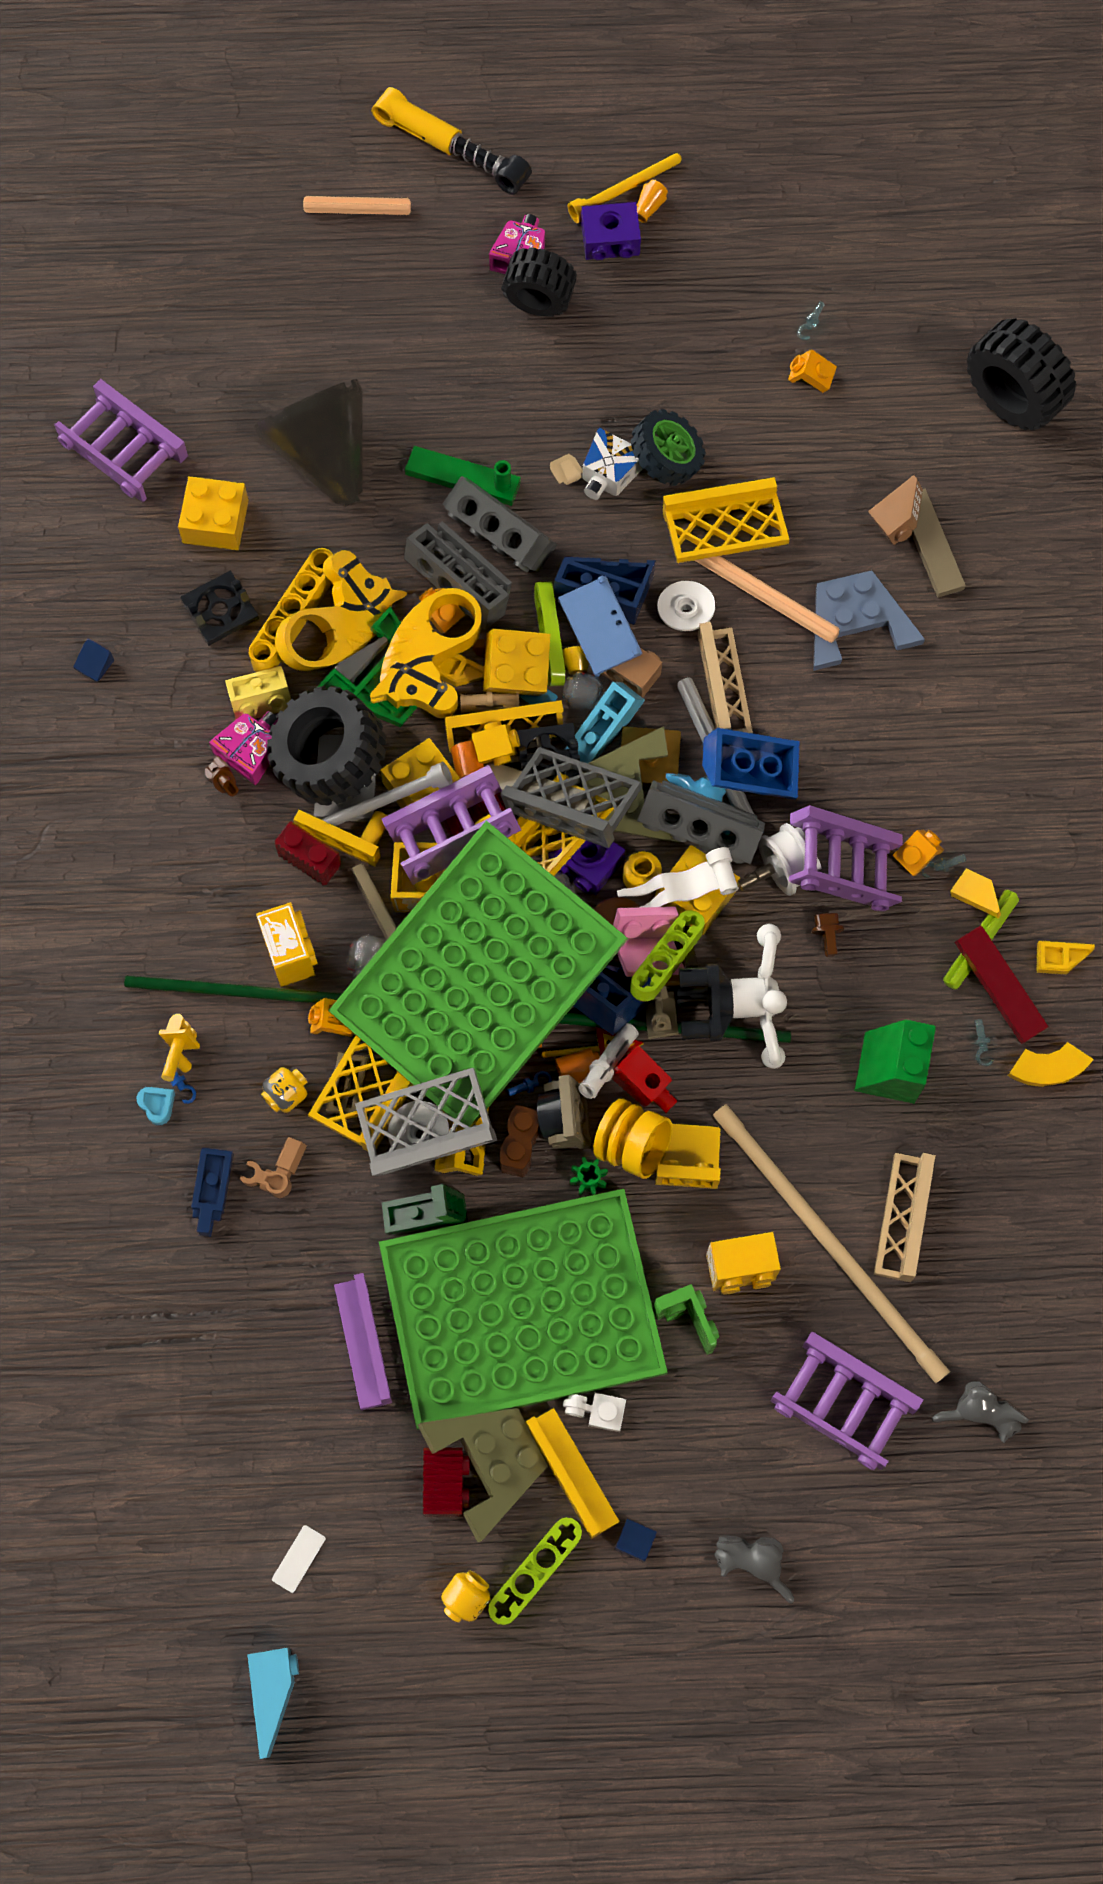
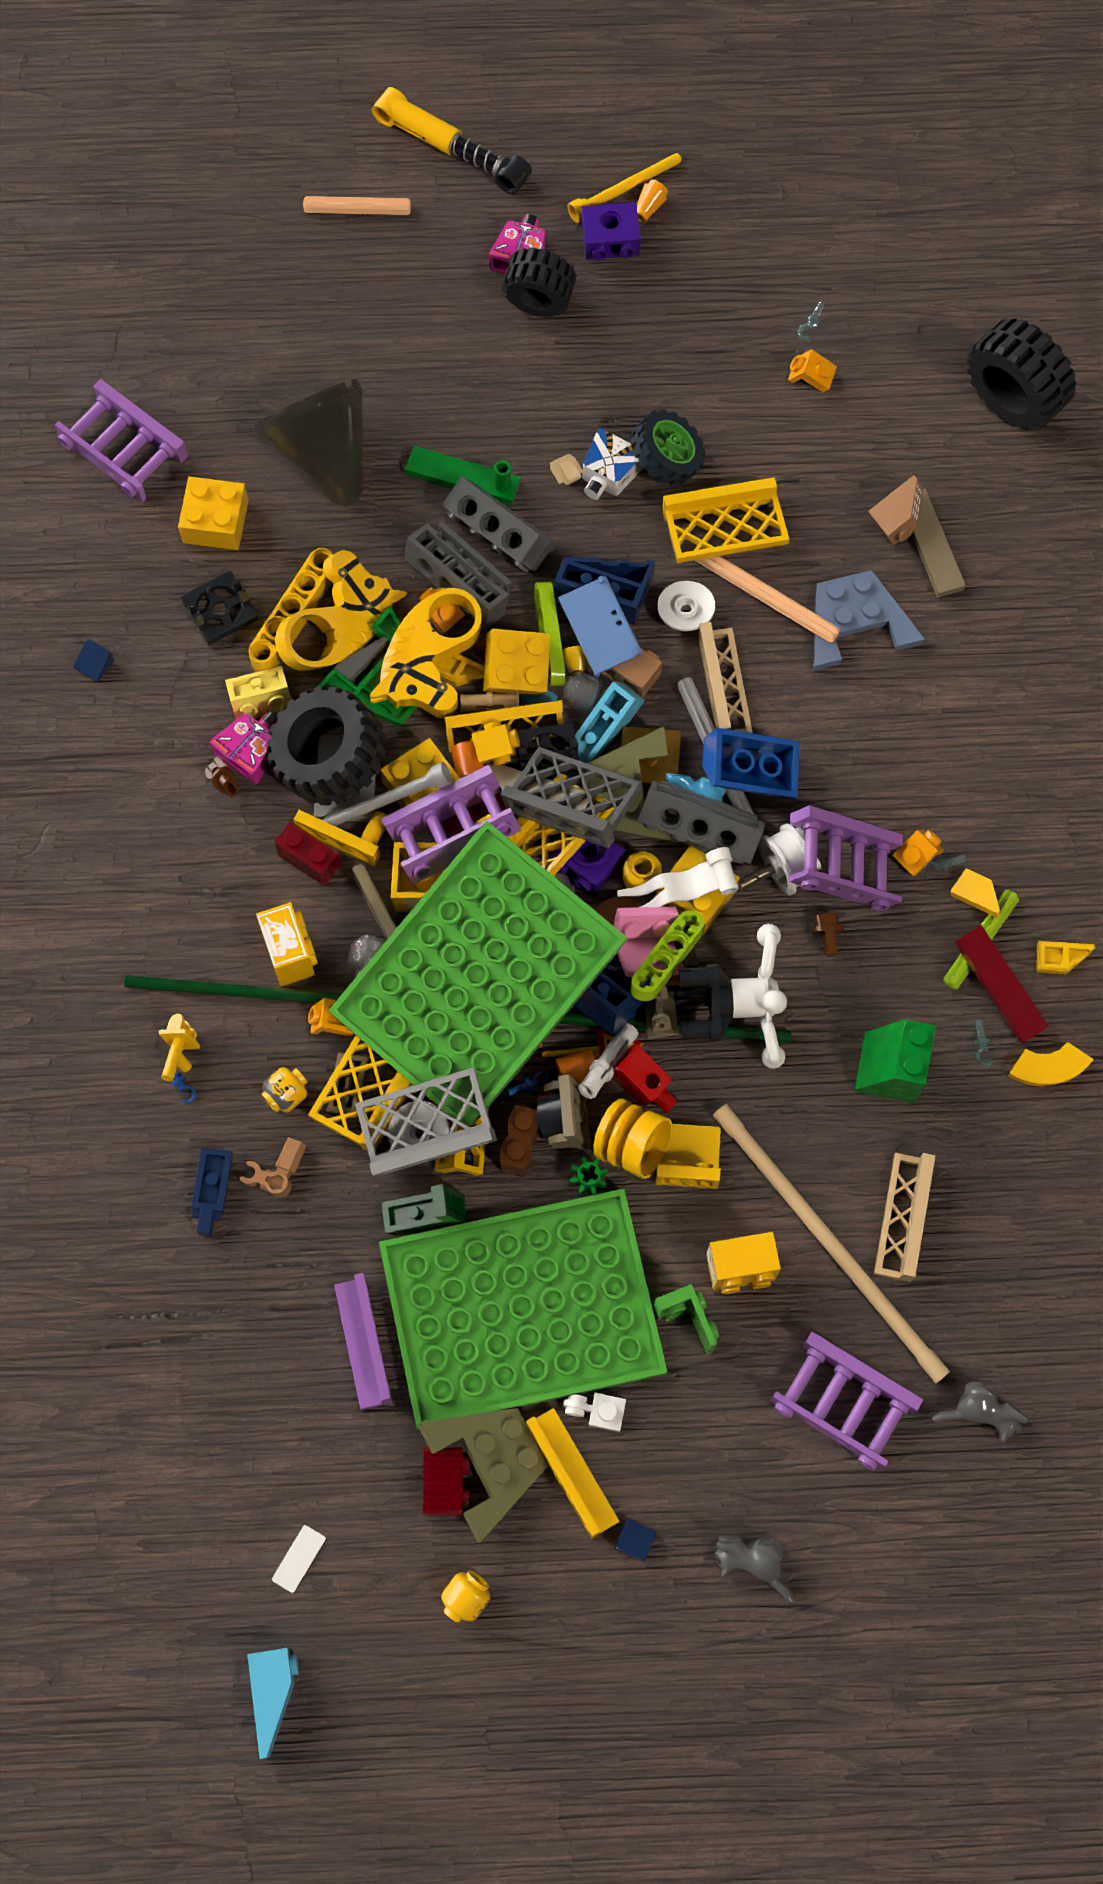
medium azure tile [137,1087,175,1125] -> none
lime beam [488,1517,582,1625] -> none

